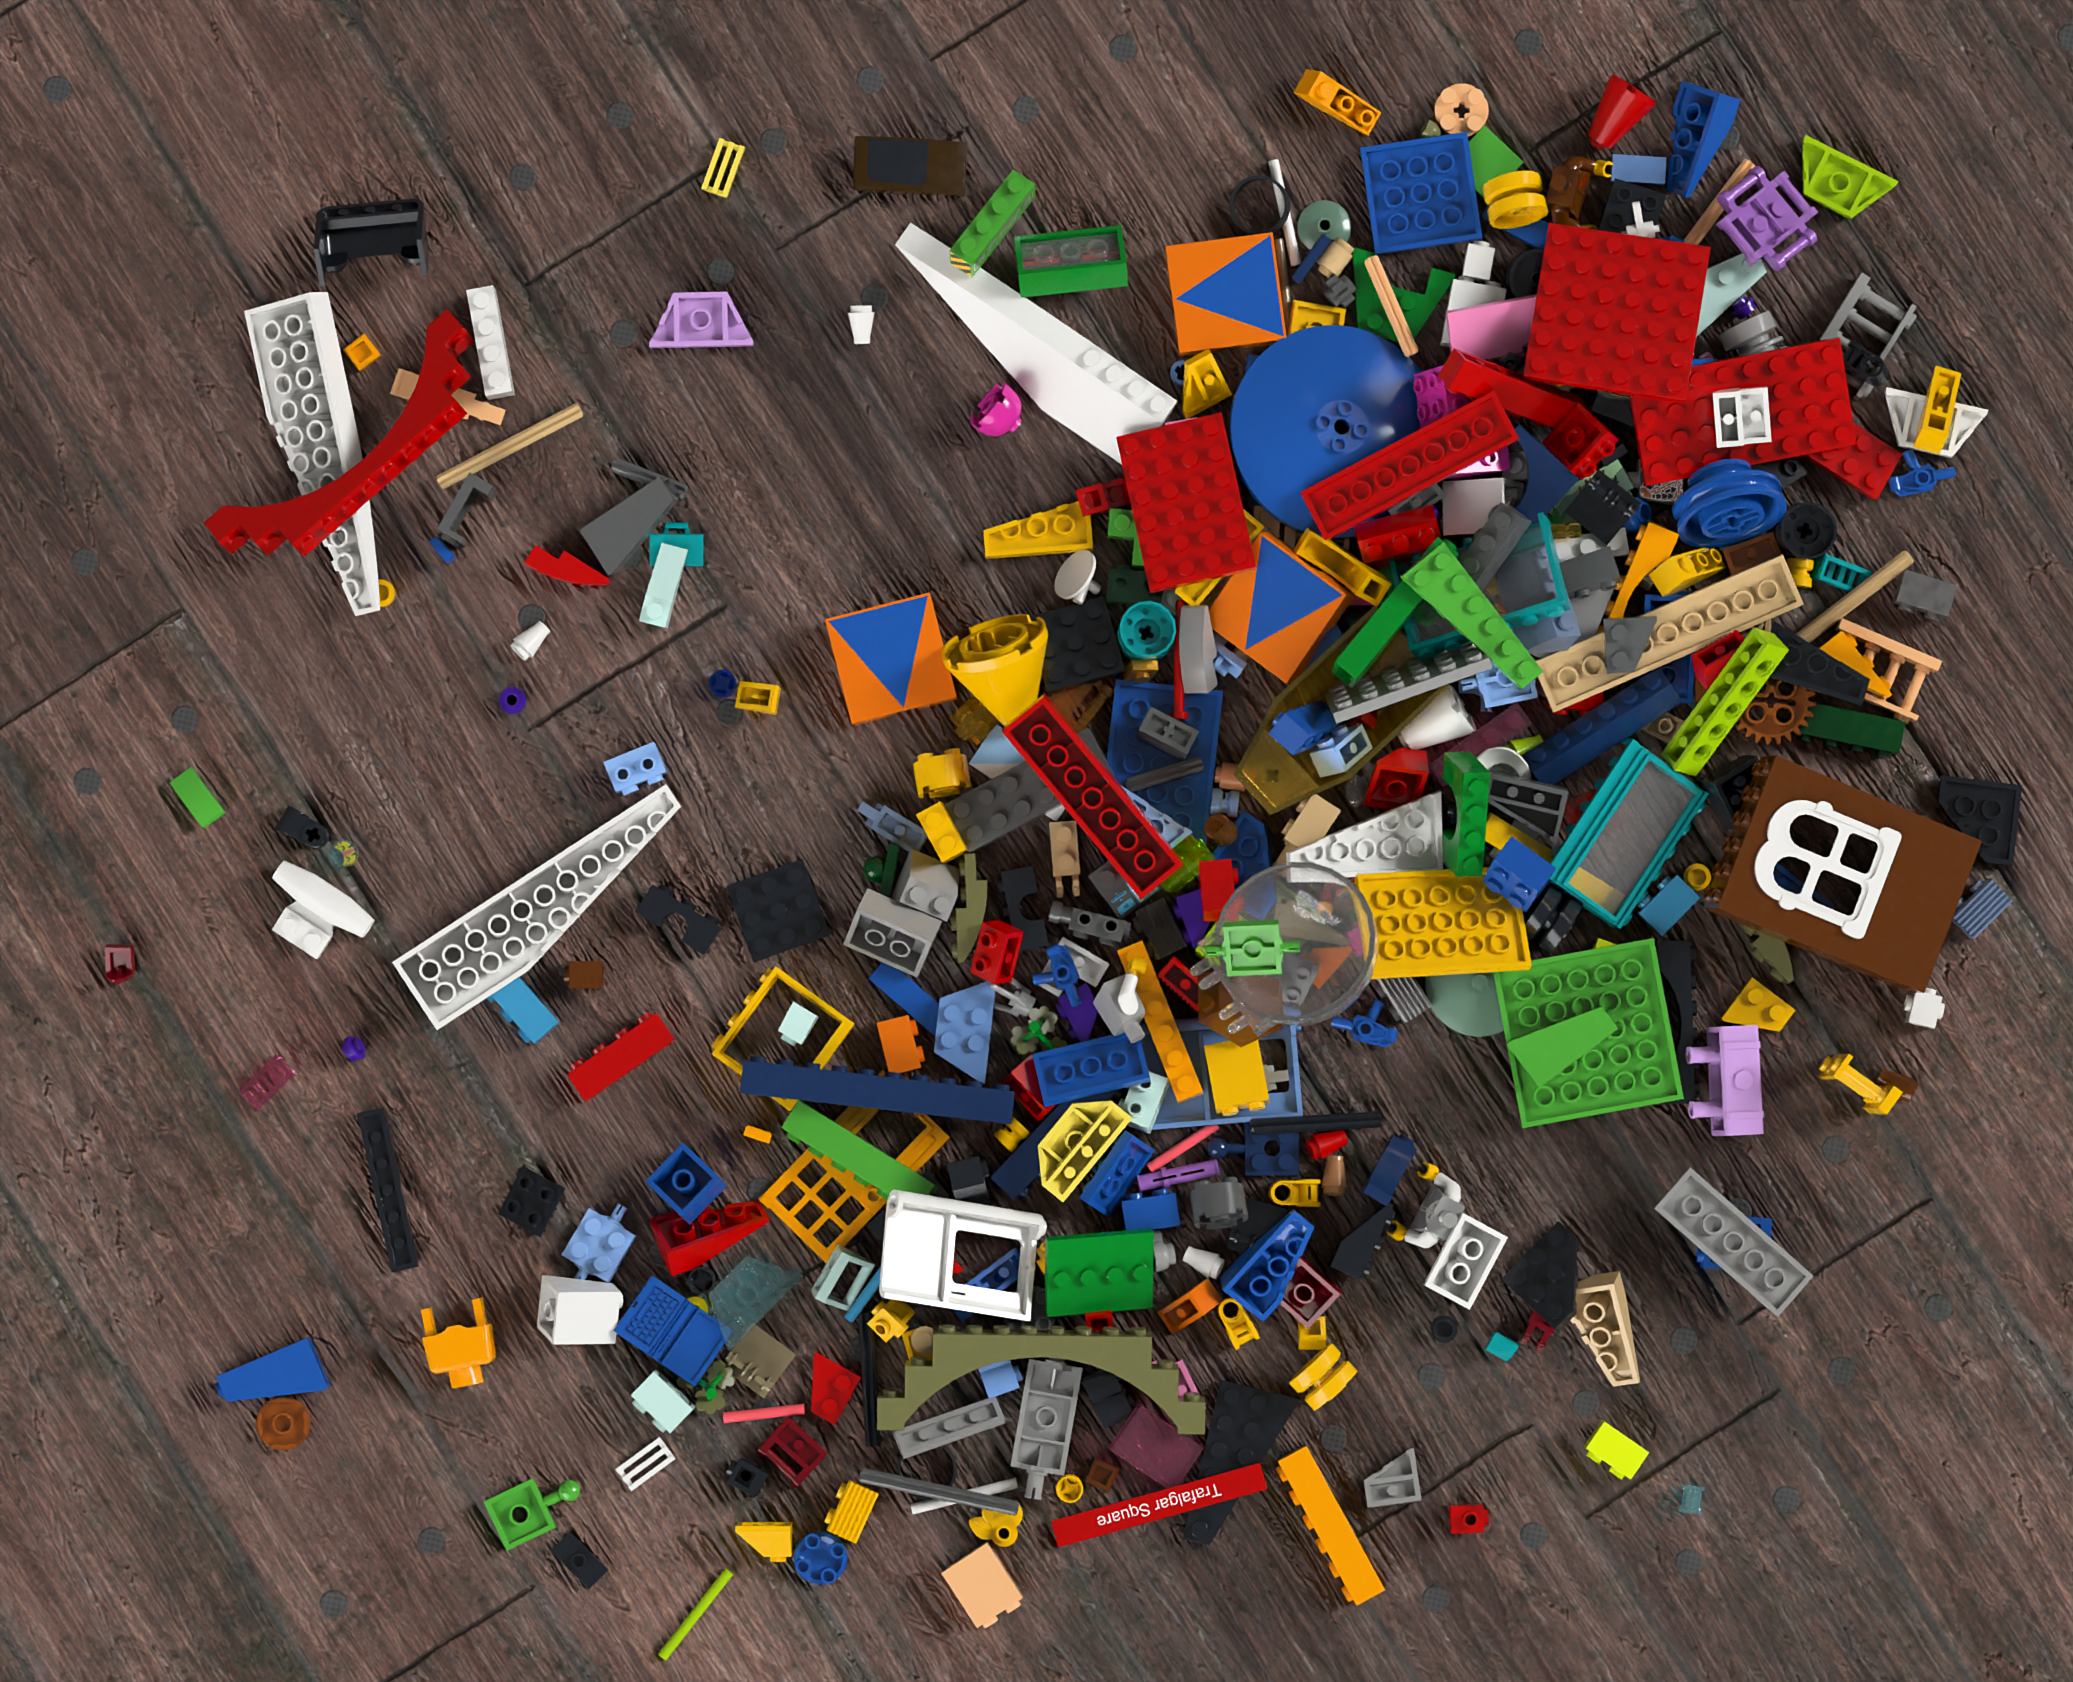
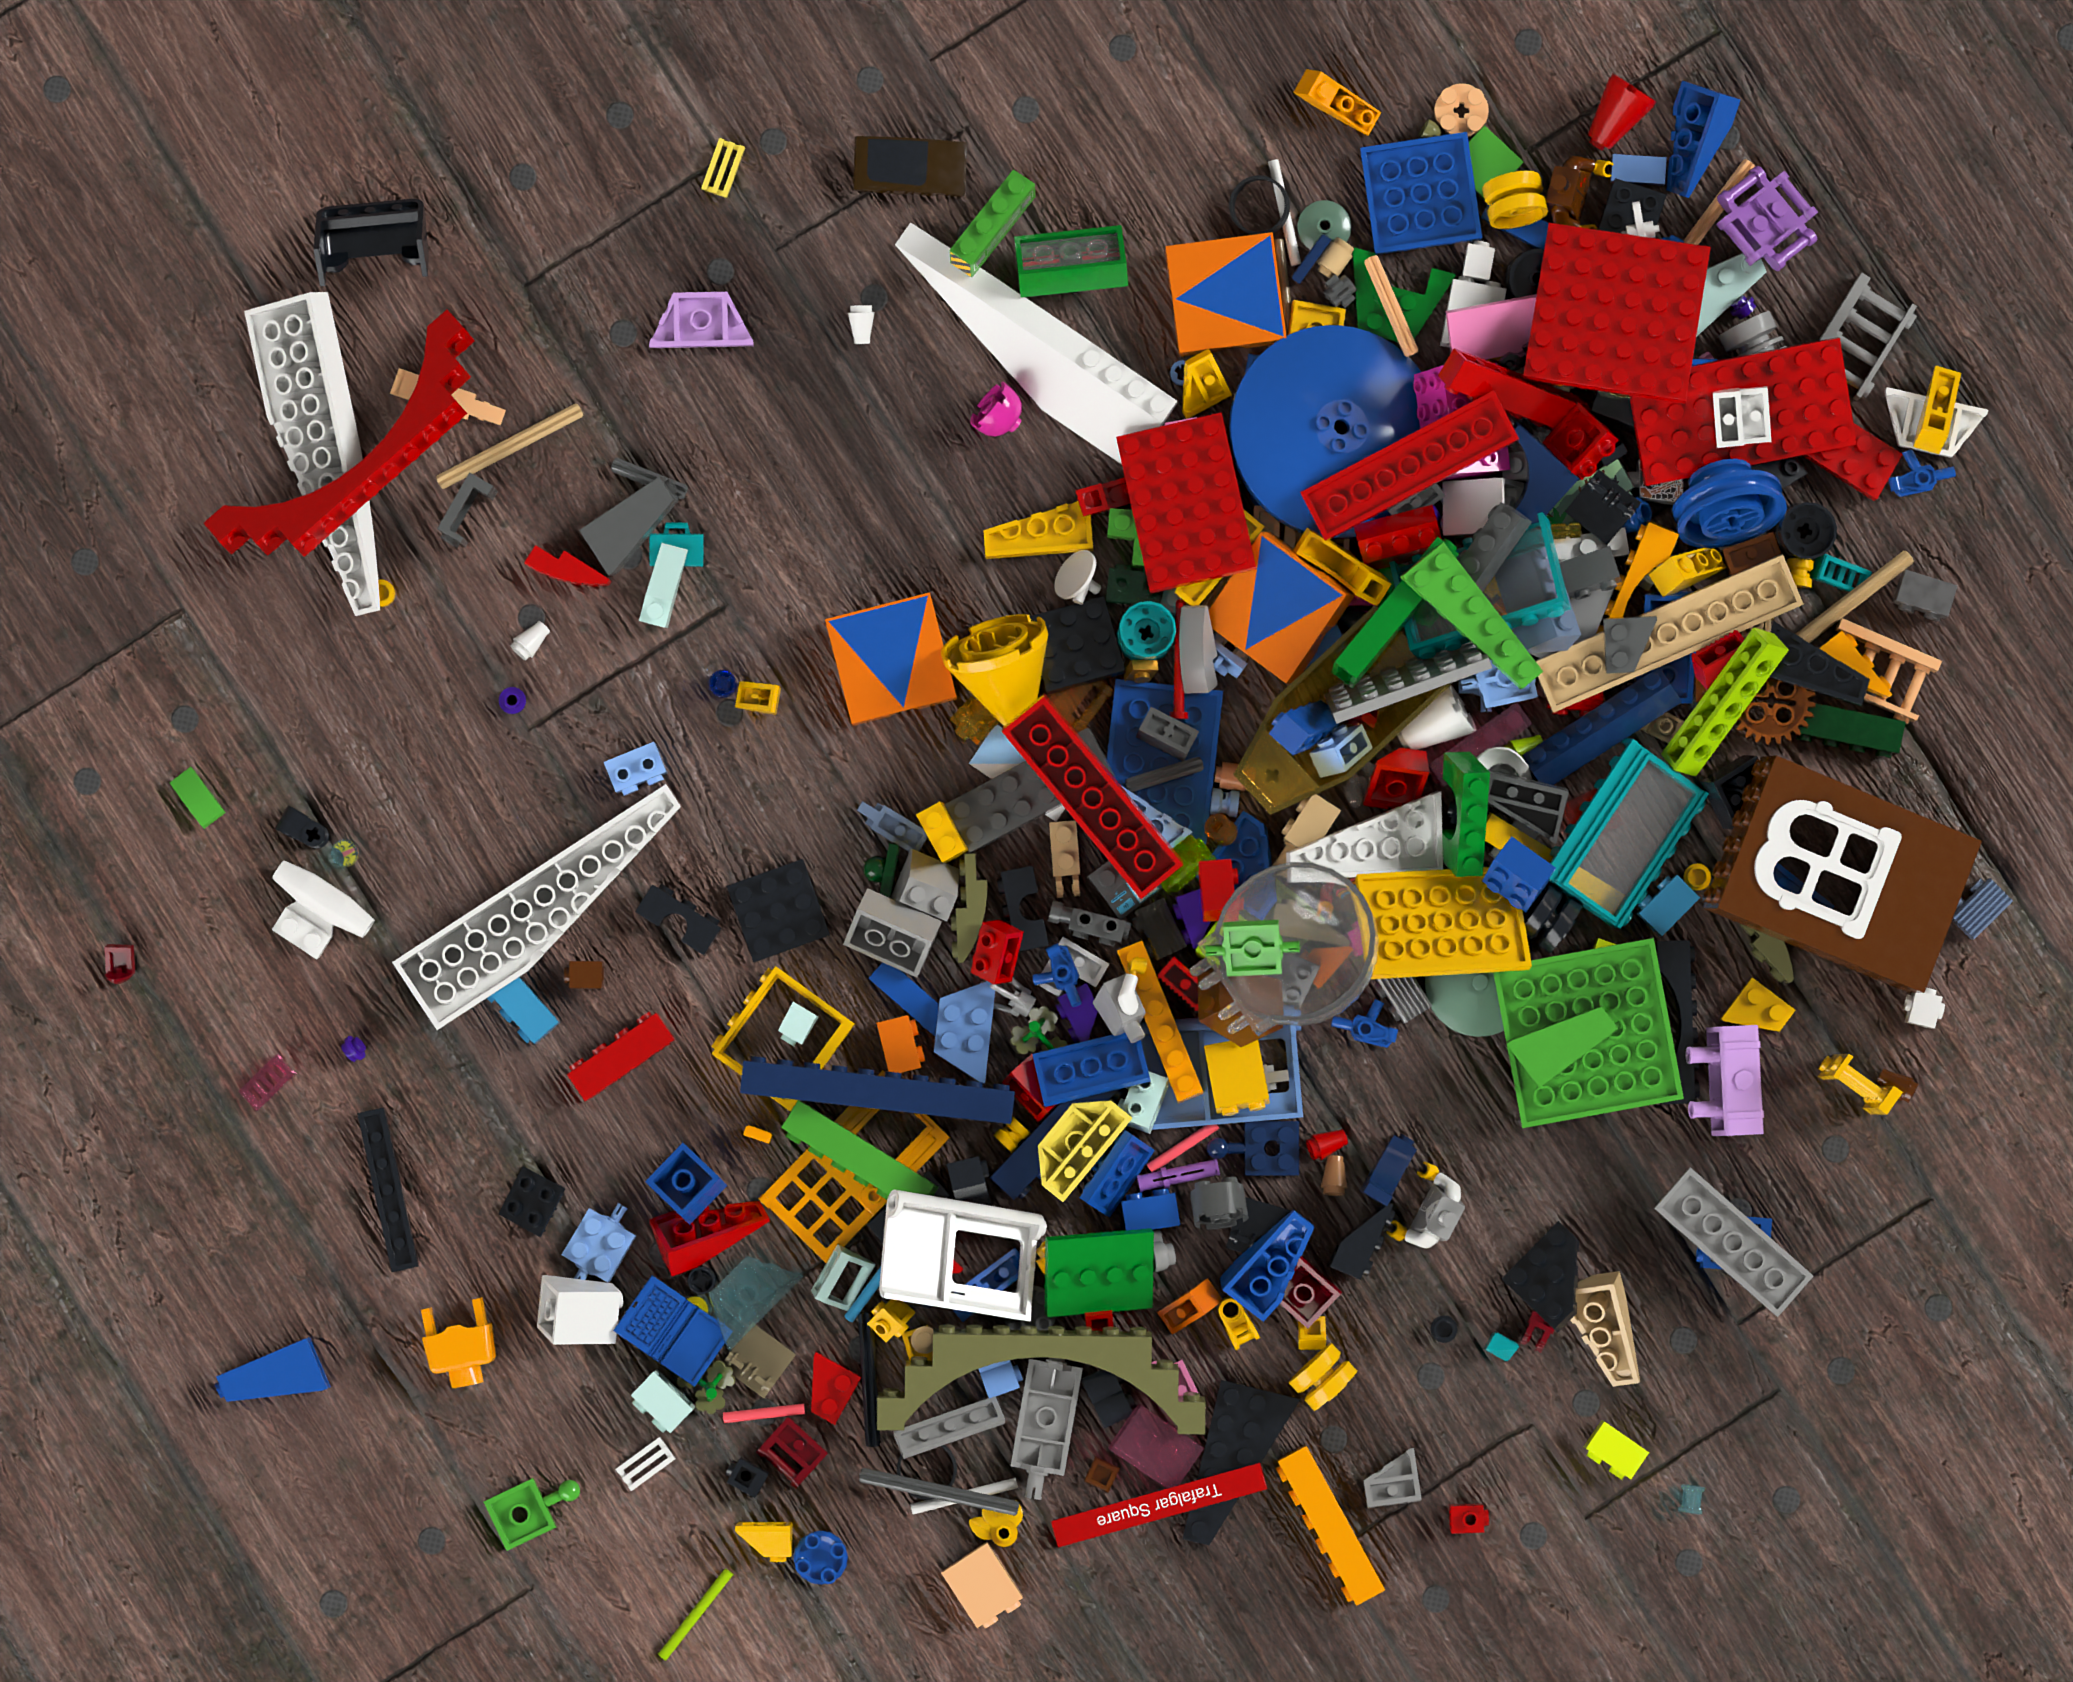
dark orange tile [256,1396,311,1451] -> none
light orange tile [343,333,382,372] -> none
blue tile [429,536,456,565] -> none
white brick [466,285,515,400] -> none
black plate [550,1531,609,1589] -> none
yellow brick [824,1479,879,1544] -> none
yellow brick [913,748,972,798] -> none
yellow wheel [1056,1474,1083,1503] -> none
white cone [1182,1246,1225,1279] -> none
black axle [1249,1112,1382,1135] -> none
yellow piece [1268,1179,1321,1207] -> none
white slope [1423,1212,1508,1310] -> none
lime wing [1802,135,1898,220] -> none
black piece [1843,341,1890,387] -> none
black plate [1937,775,2022,866] -> none

